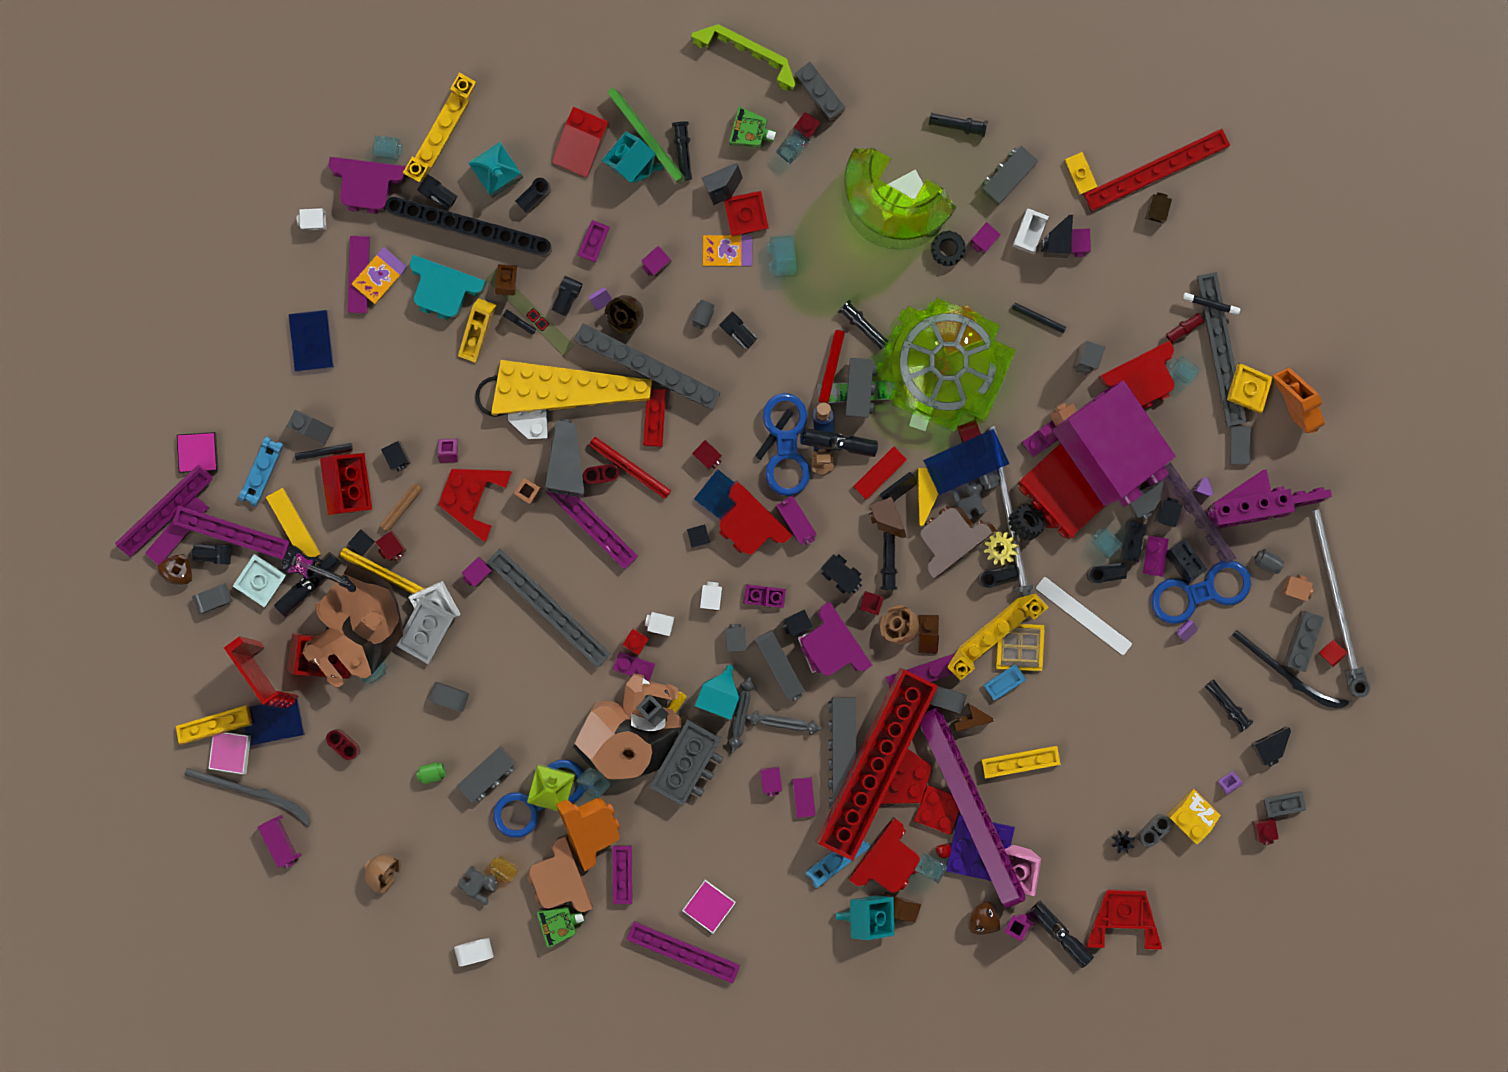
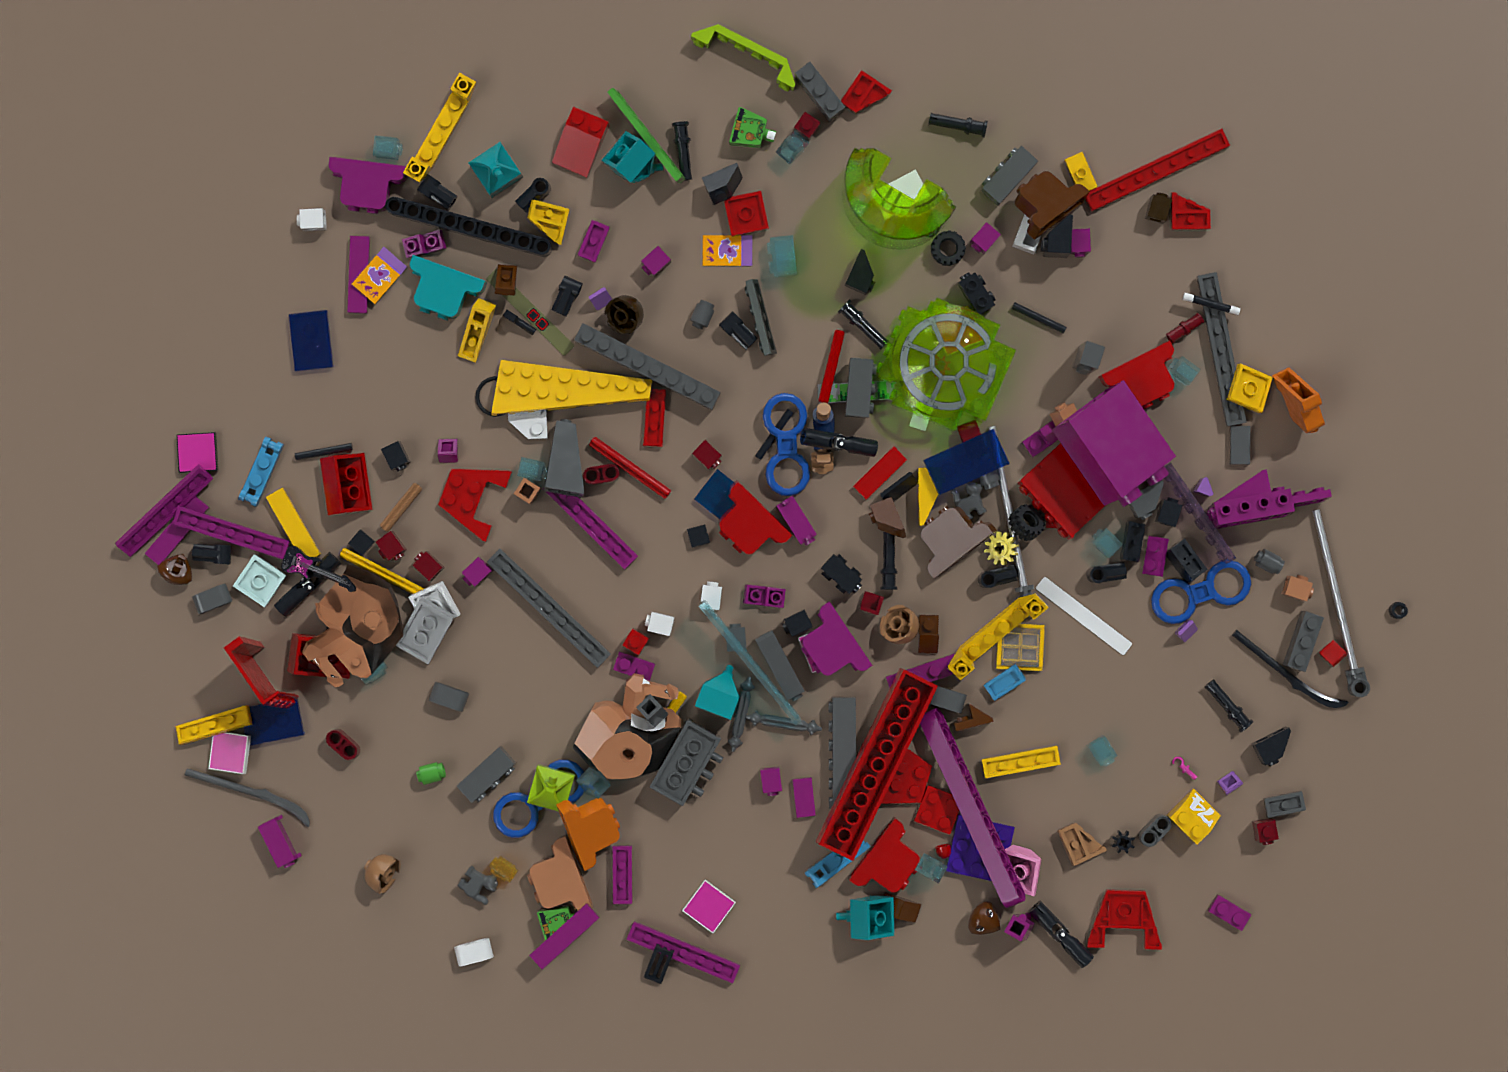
dark grey slope [287,410,333,445] -> none
none -> magenta slope [402,230,447,258]
none -> dark red brick [413,551,445,581]
none -> clear light blue brick [517,457,548,481]
none -> yellow wing [527,199,569,245]
none -> magenta tile [529,903,600,969]
none -> black tile [644,944,674,984]
none -> clear light blue tile [699,600,801,725]
none -> pearl dark grey plate [745,279,777,356]
none -> red wing [841,70,892,114]
none -> black slope [845,249,875,295]
none -> black brick [957,272,996,317]
none -> reddish brown brick [1015,171,1090,240]
none -> medium nougat wing [1057,823,1107,866]
none -> clear light blue brick [1087,735,1117,766]
none -> red wing [1171,192,1211,230]
none -> dark pink hand [1172,756,1197,780]
none -> magenta plate [1208,894,1251,931]
none -> black axle [1389,602,1408,619]

